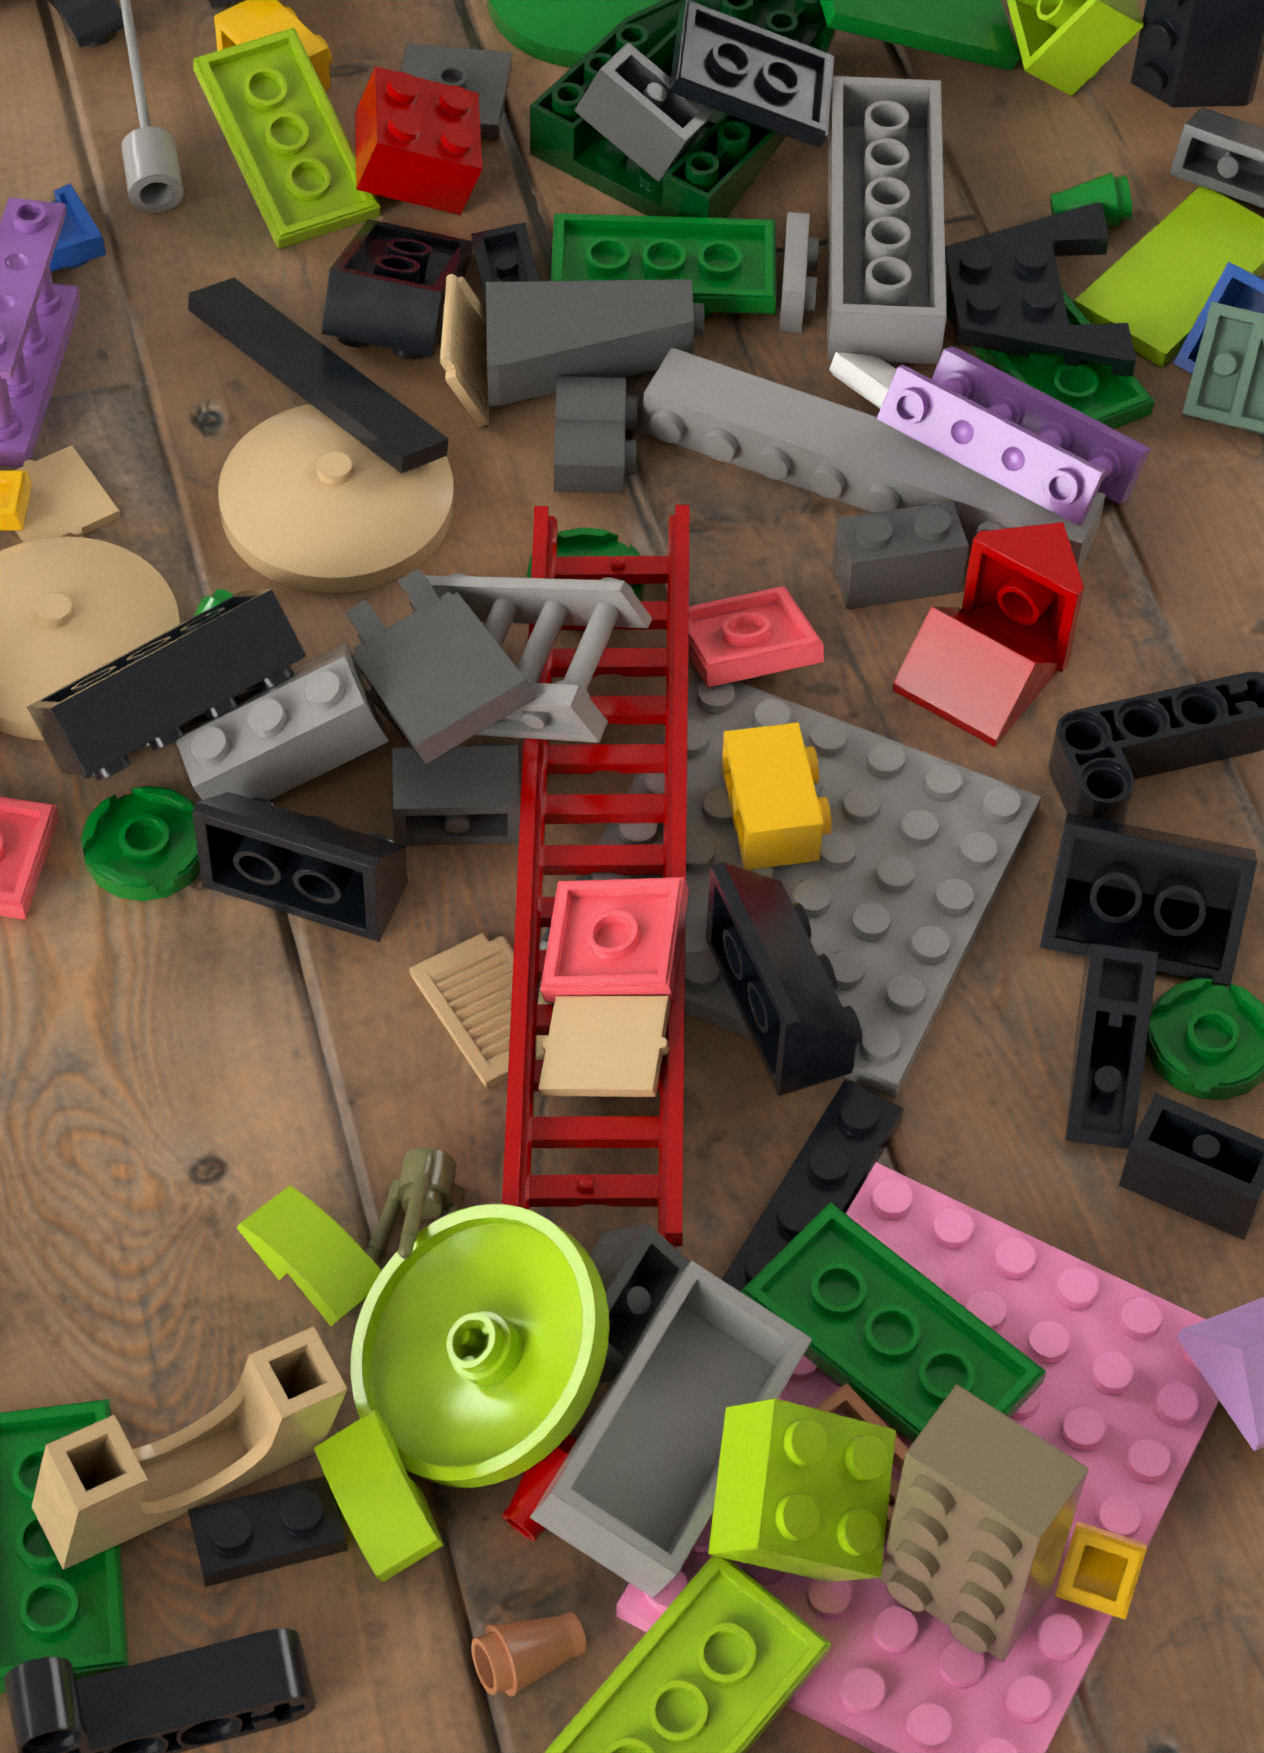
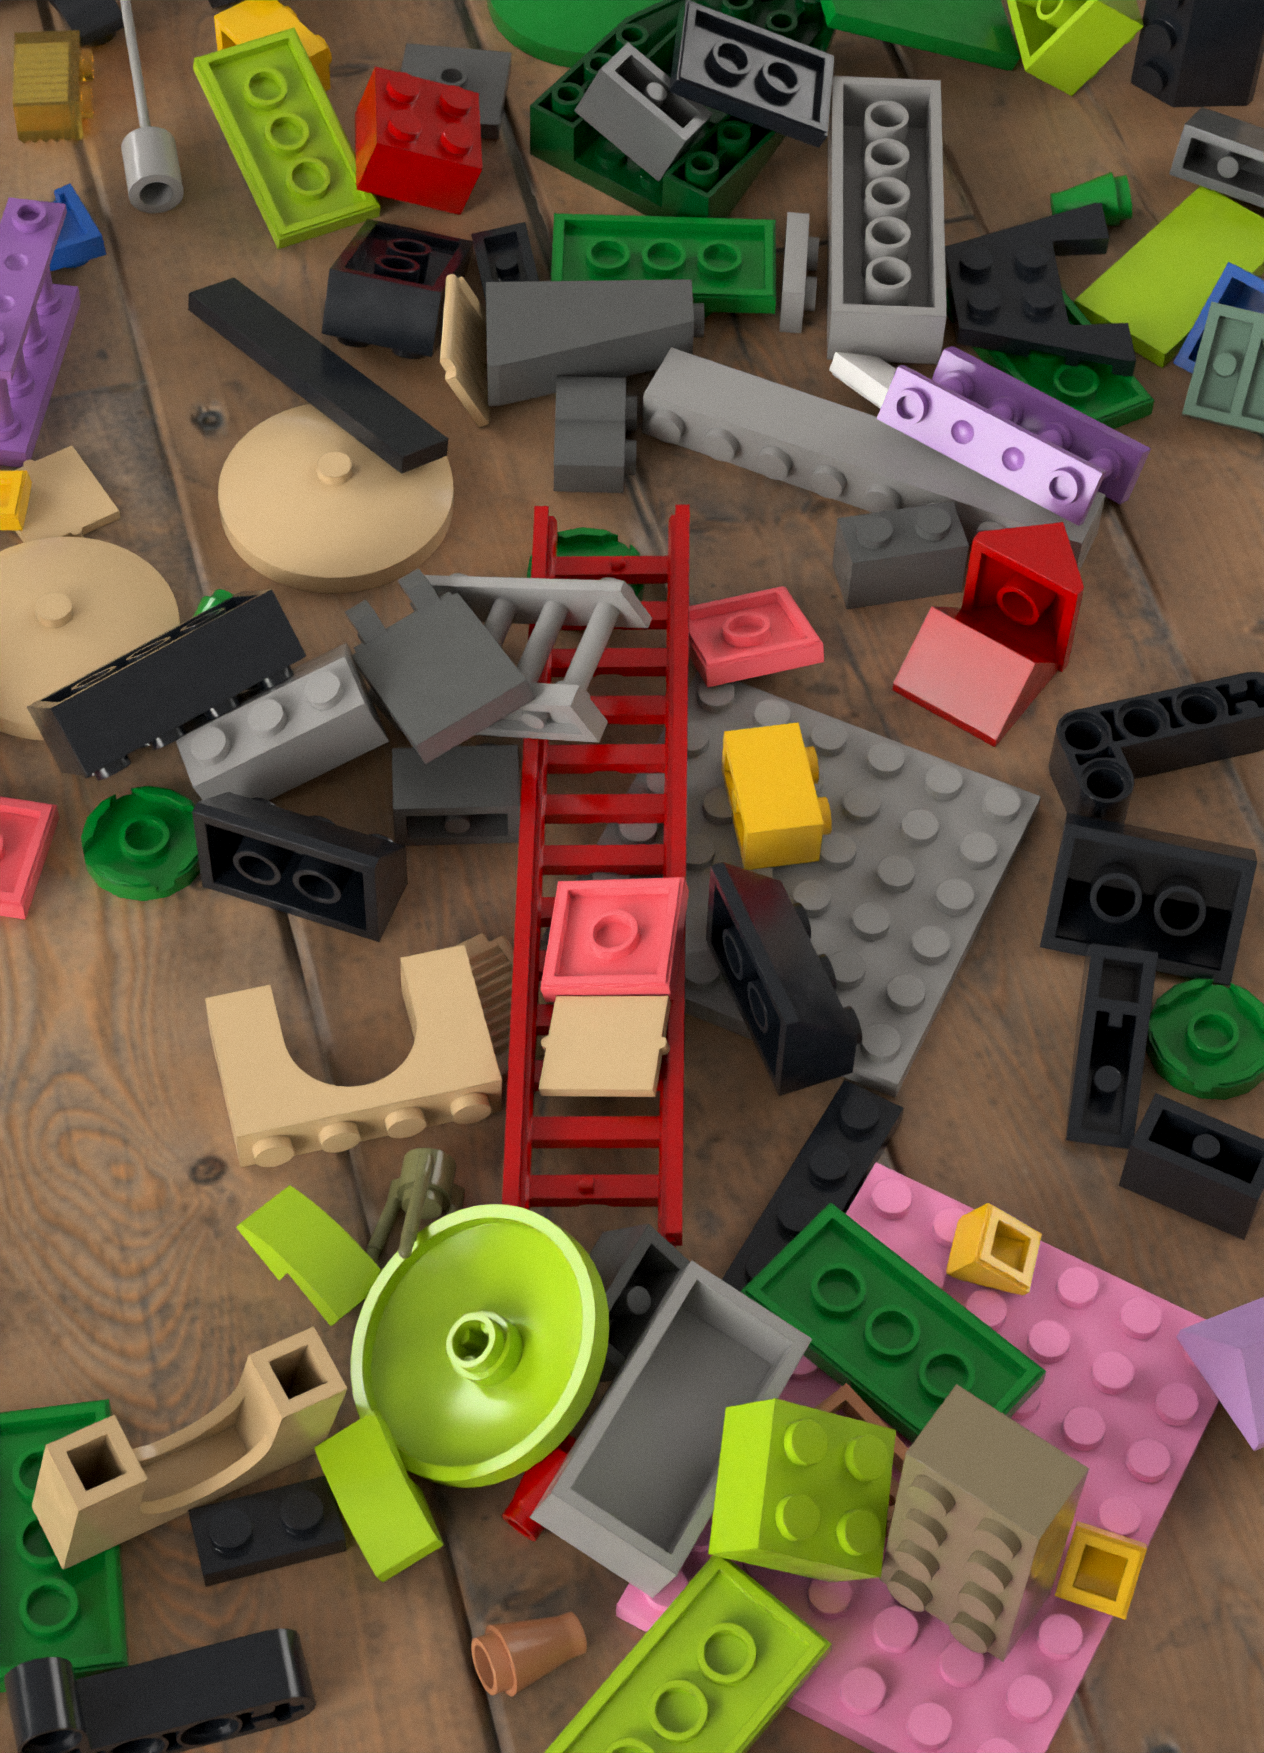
none -> clear yellow brick [12,30,94,143]
none -> tan arch [205,944,502,1167]
none -> yellow slope [946,1203,1042,1296]

